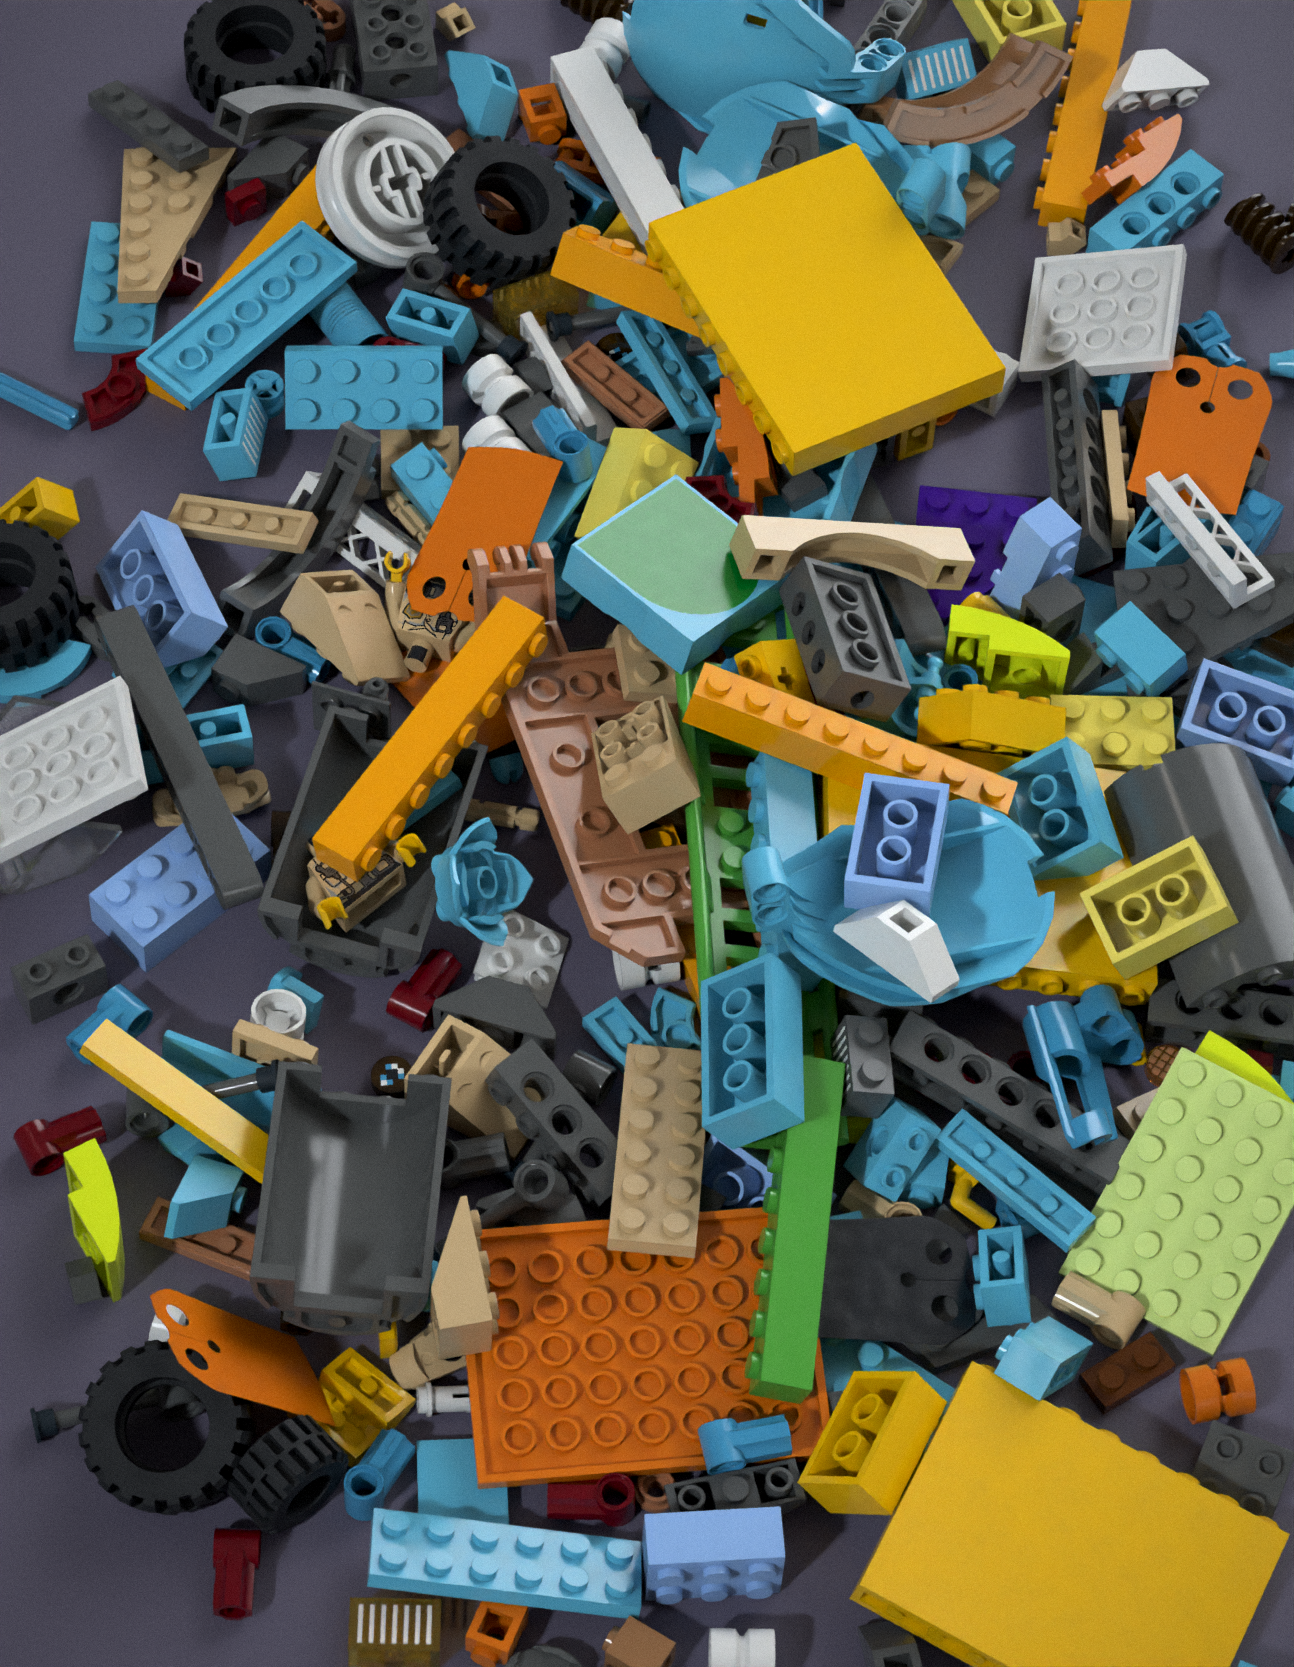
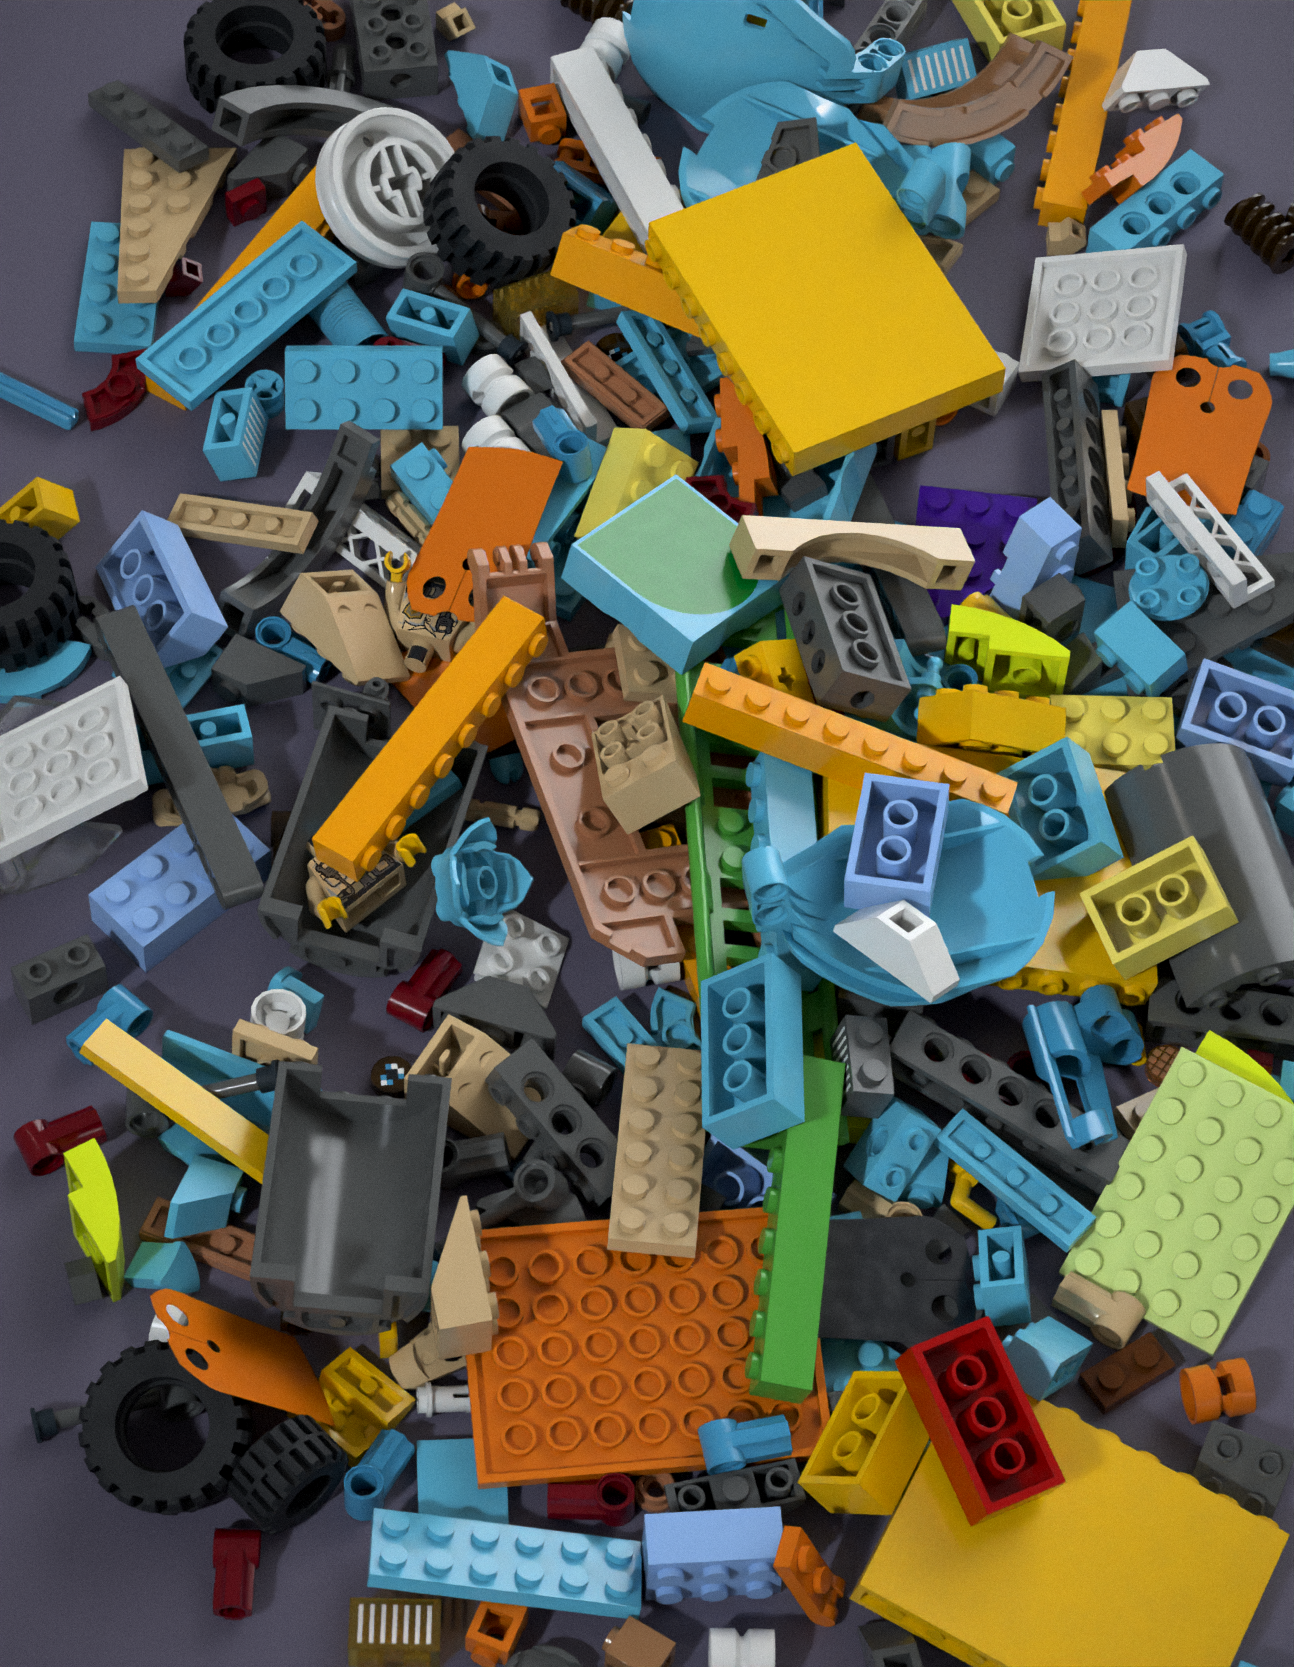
none -> medium azure tile [123,1241,200,1293]
none -> orange plate [773,1526,847,1627]
none -> red brick [895,1315,1066,1527]
none -> medium azure dish [1129,553,1209,621]

